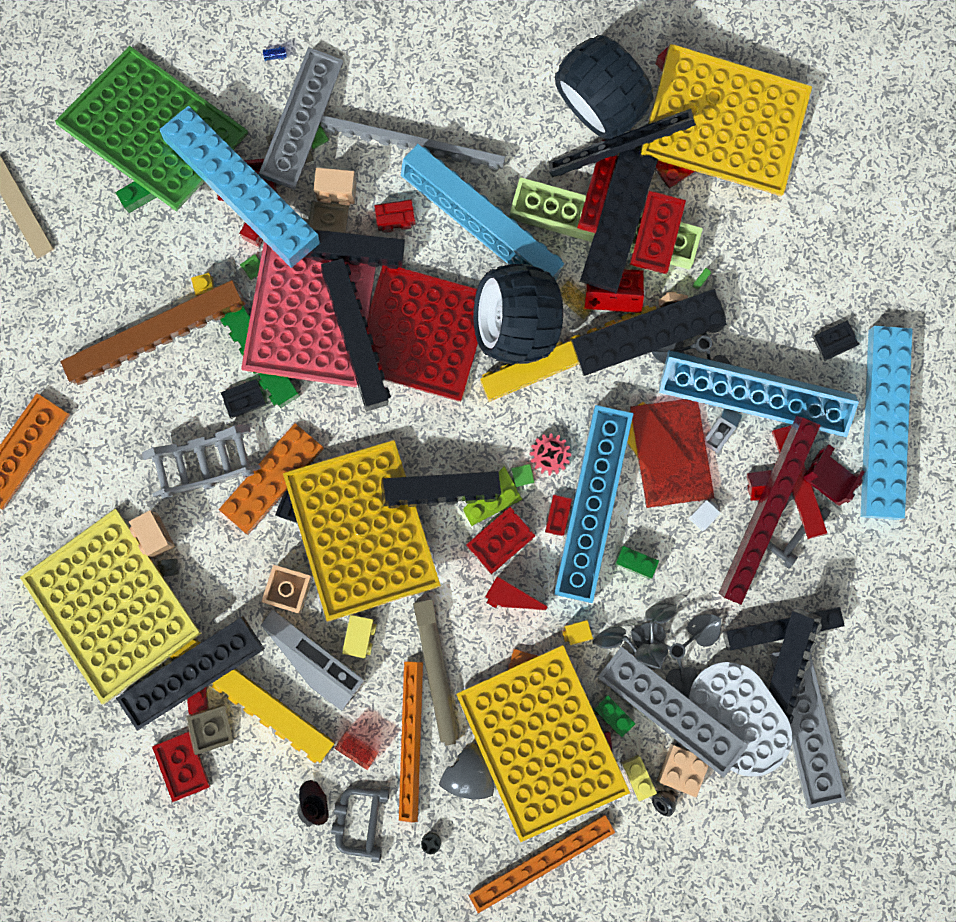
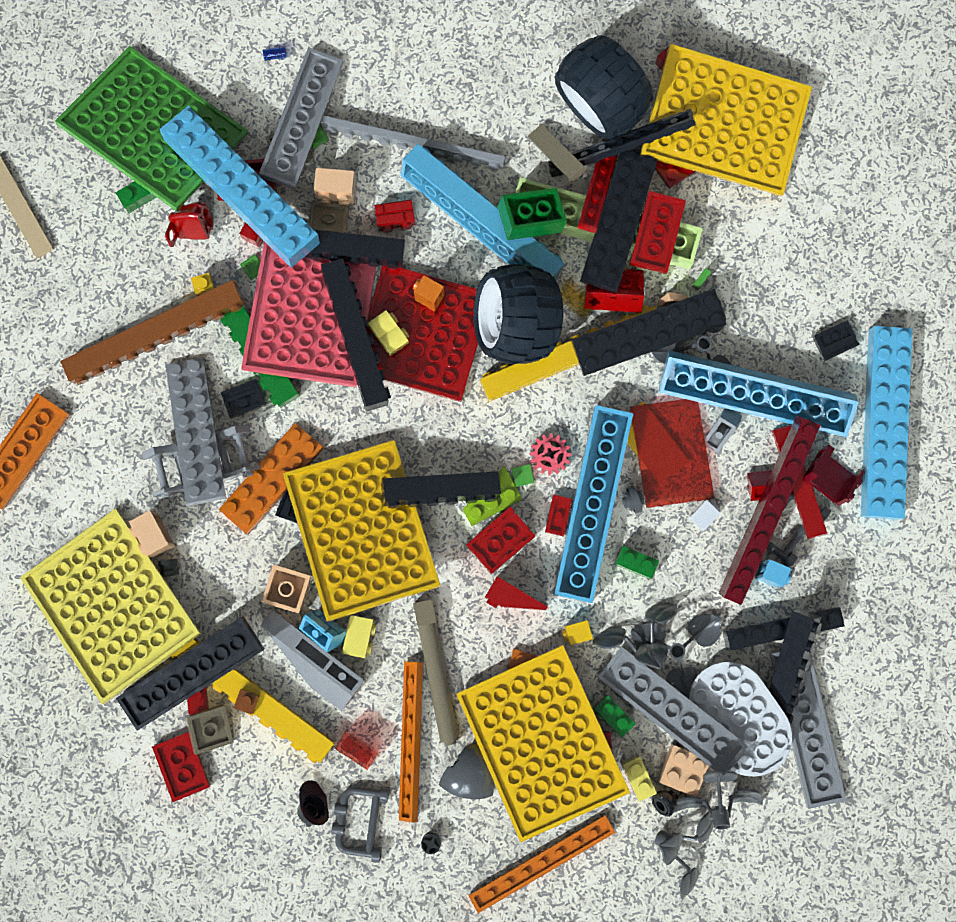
none -> red piece [165,201,213,247]
none -> light grey plate [165,357,227,506]
none -> dark orange plate [234,689,260,715]
none -> medium azure brick [299,609,346,652]
none -> light yellow brick [367,311,409,356]
none -> orange brick [413,276,445,311]
none -> green brick [498,188,567,240]
none -> dark tan tile [528,124,587,183]
none -> dark grey plate [622,485,645,514]
none -> dark grey plant [655,809,714,900]
none -> dark grey plant [675,771,763,830]
none -> medium azure brick [755,559,792,588]

